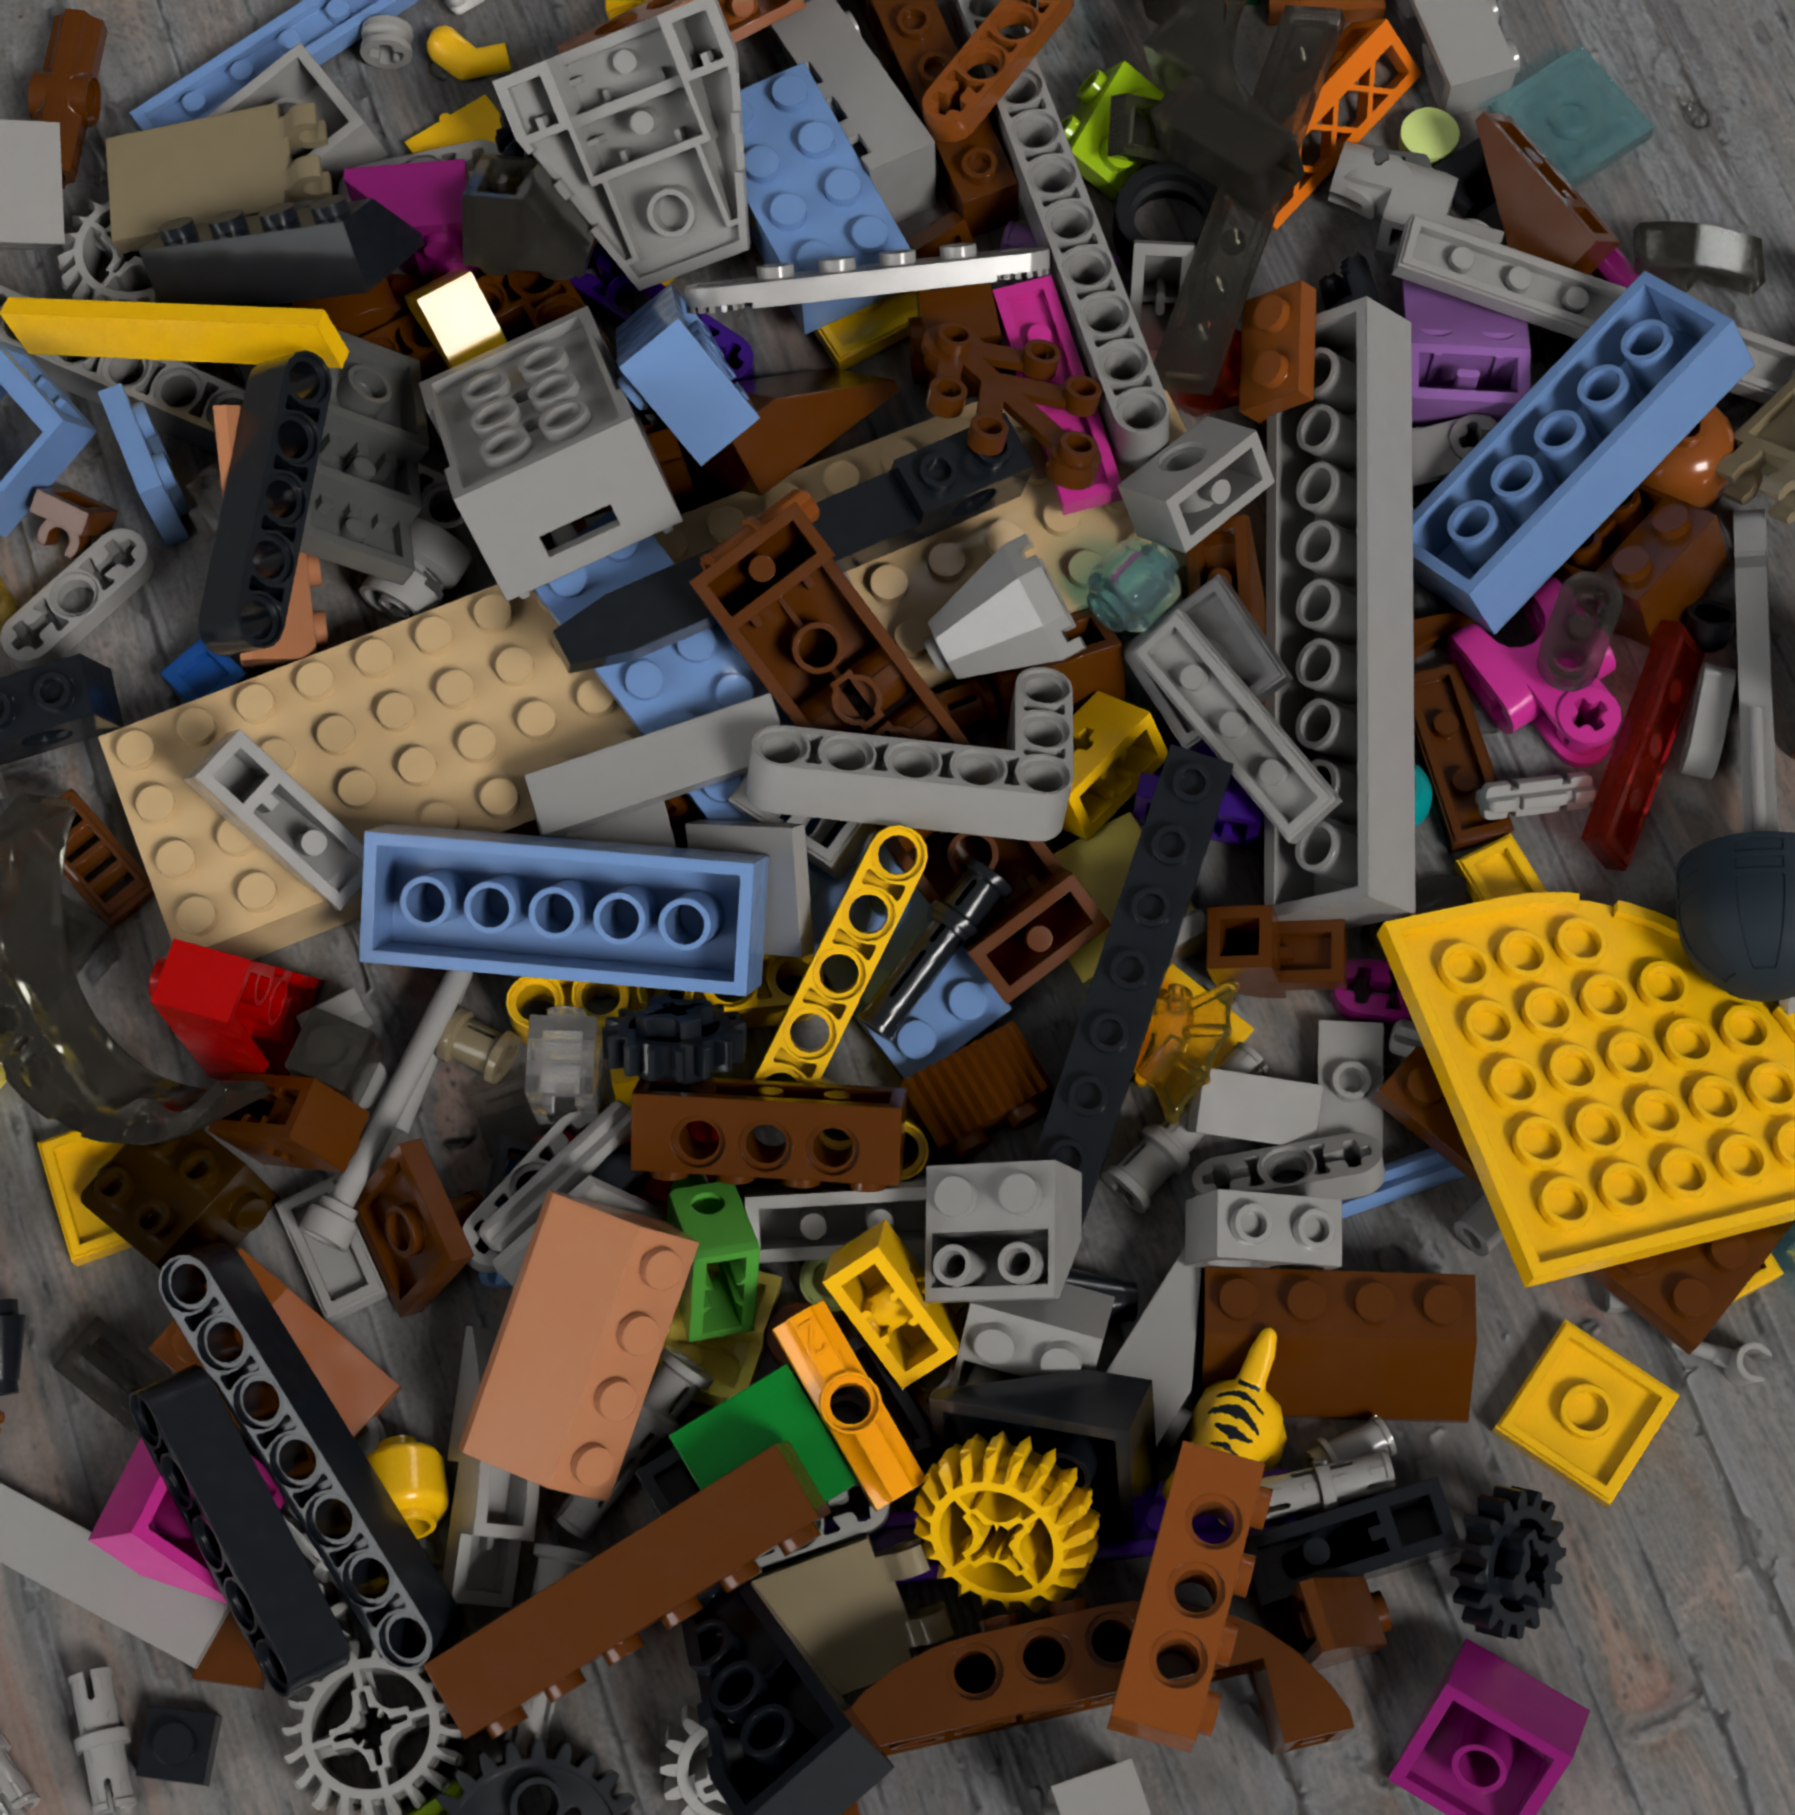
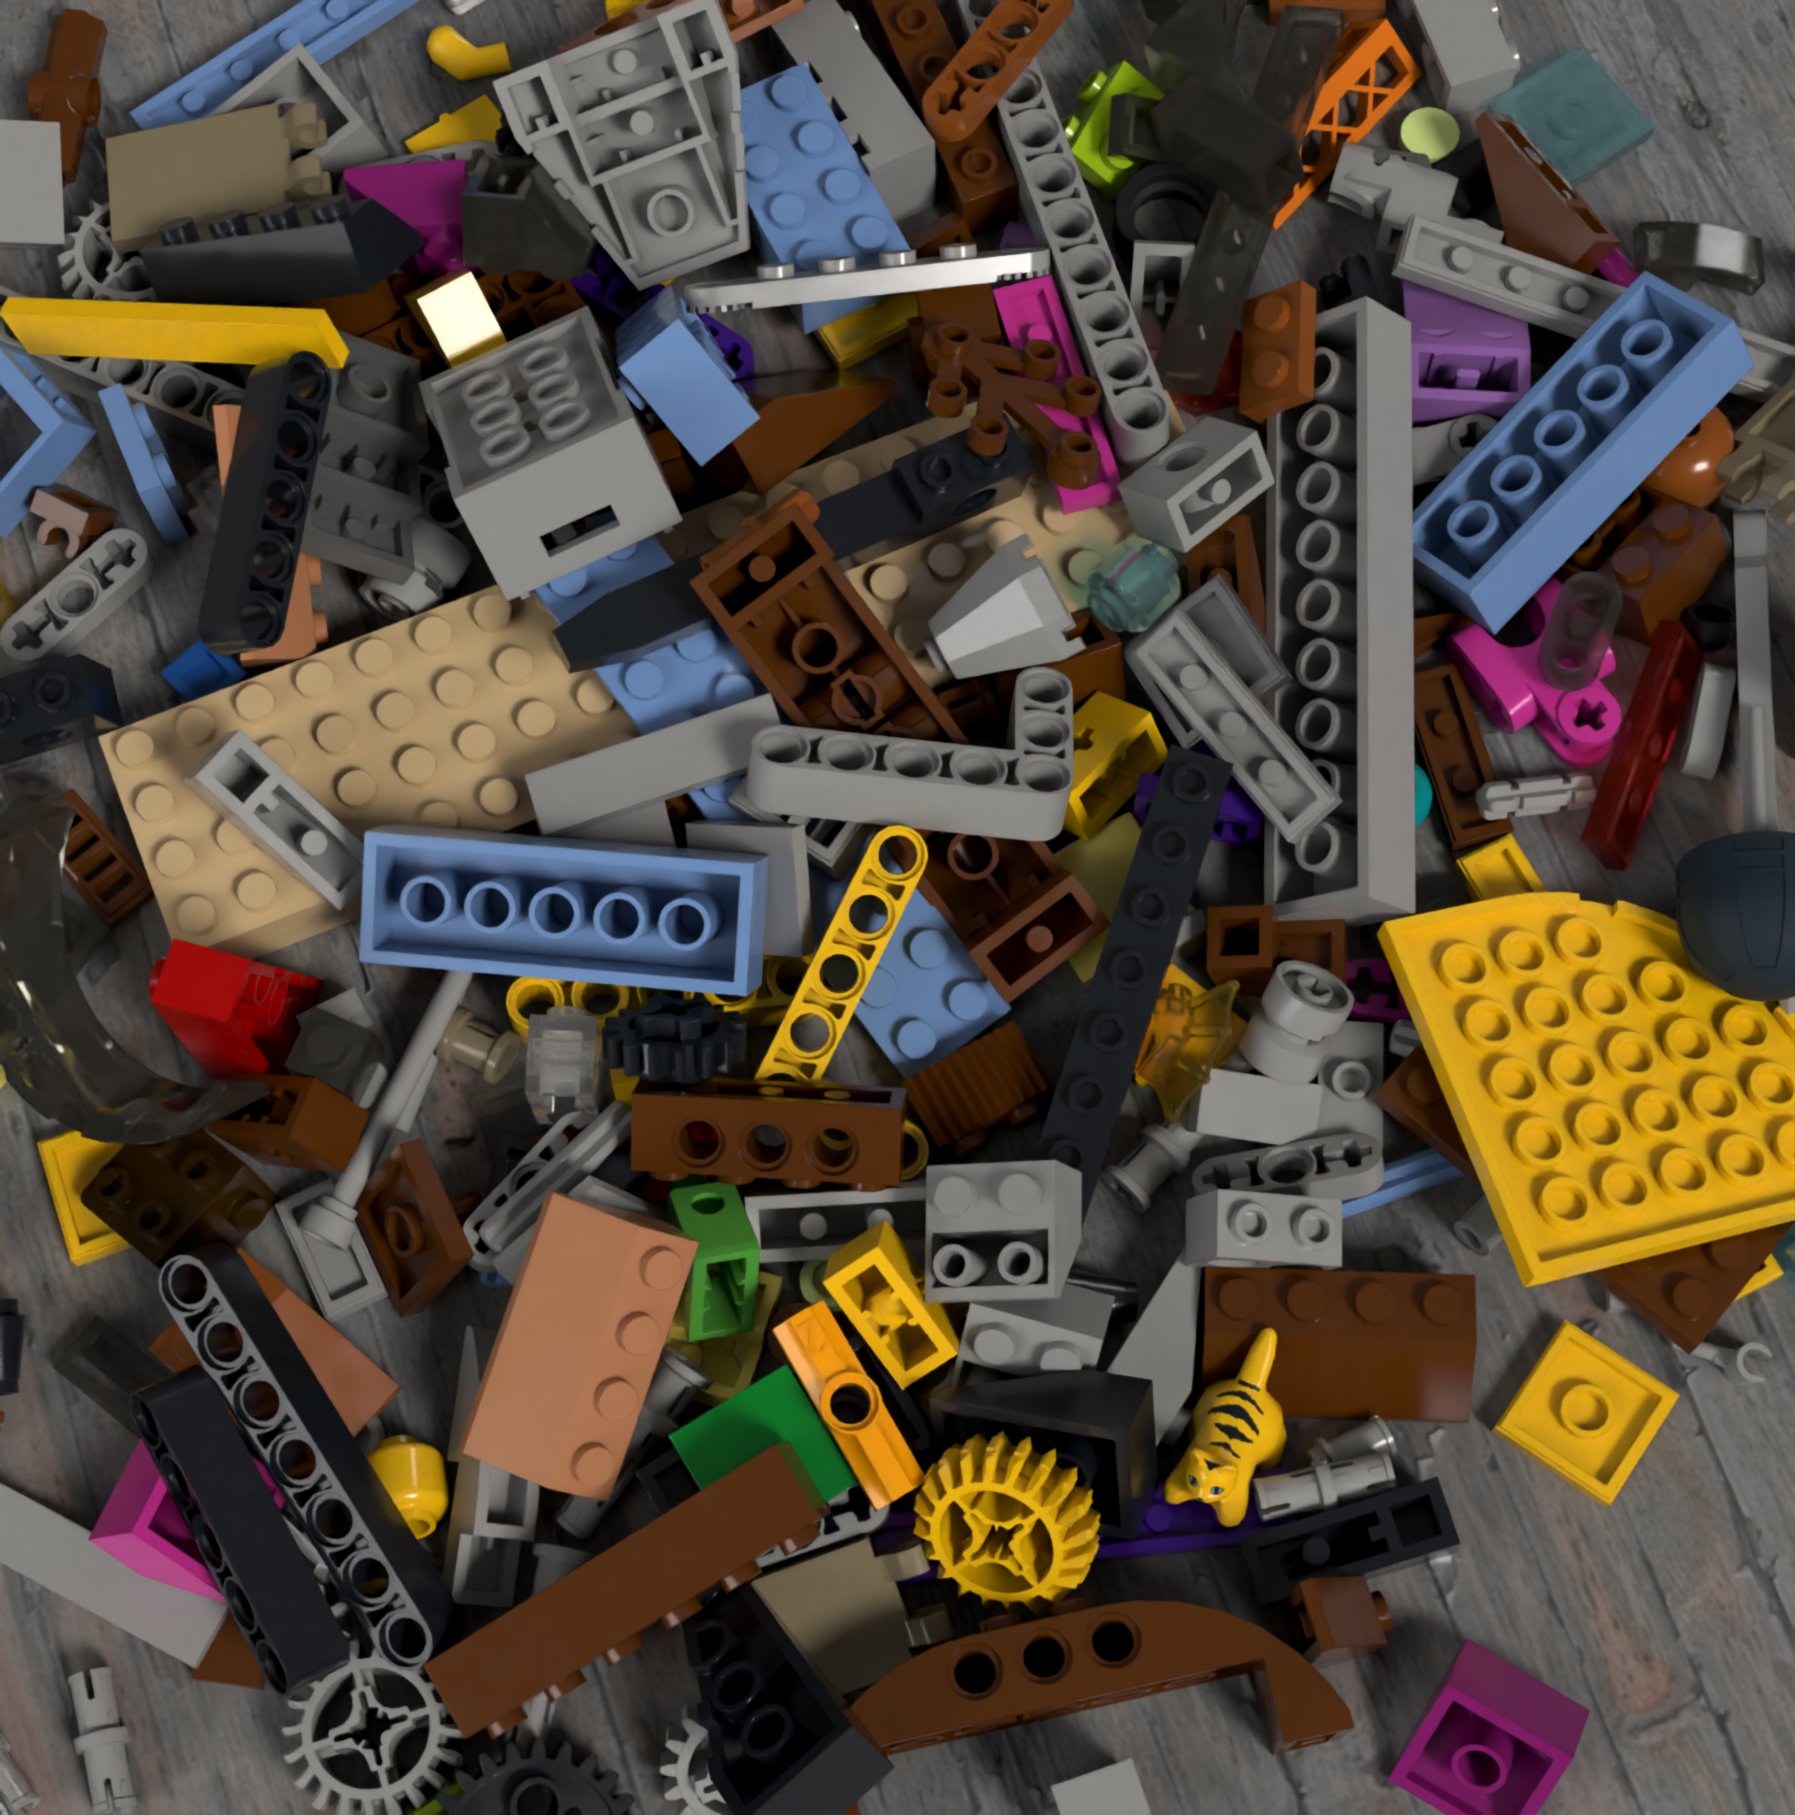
black plate [135,1705,222,1787] -> none
light grey bush [360,15,414,69] -> none
black pin [857,856,1013,1042] -> none
dark orange brick [1107,1440,1273,1753] -> none
black gear [1450,1485,1566,1639] -> none
none -> light grey wheel [1239,960,1354,1085]

